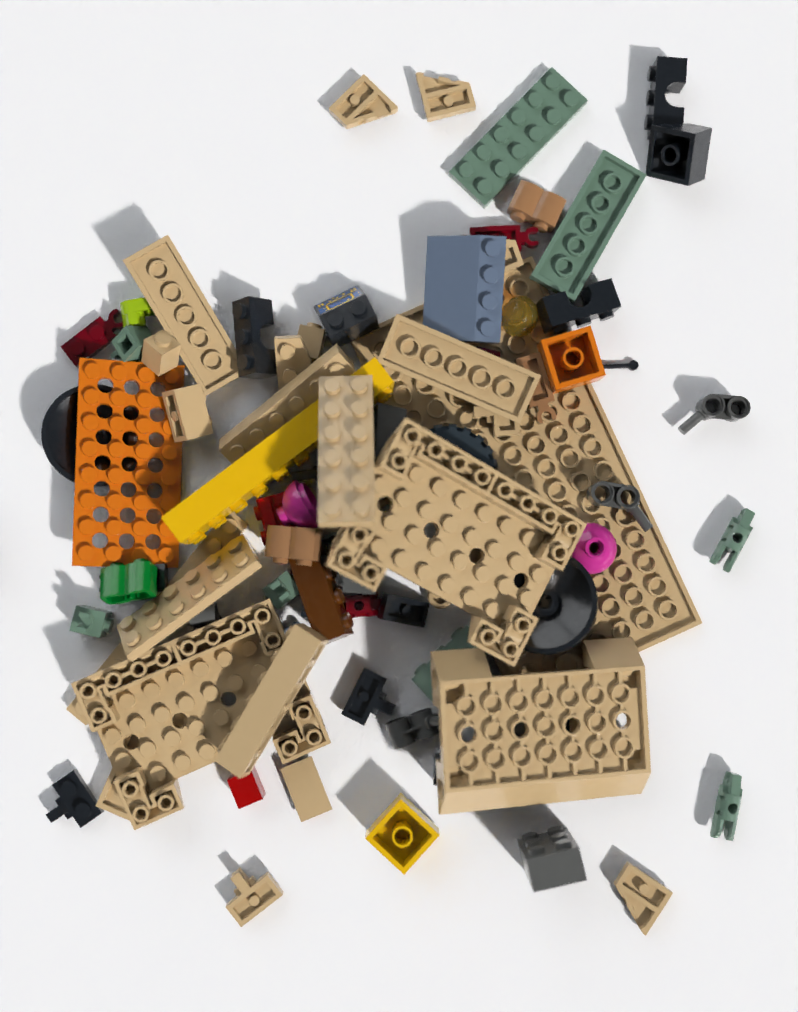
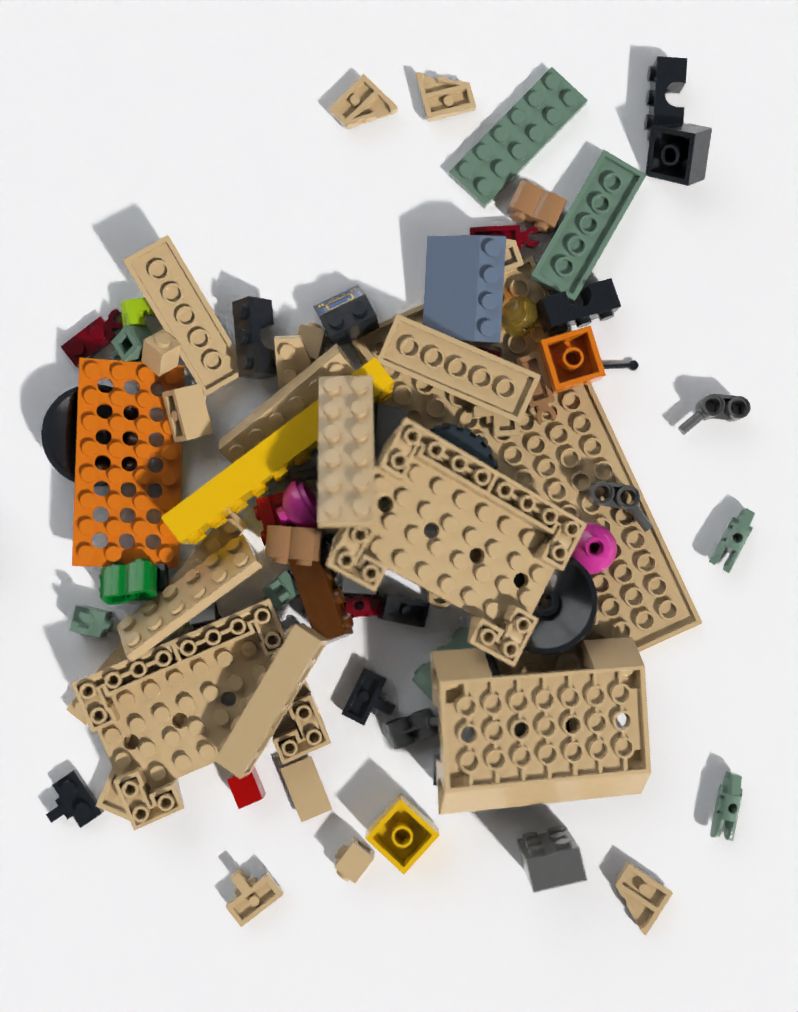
none -> tan brick [334,836,375,884]

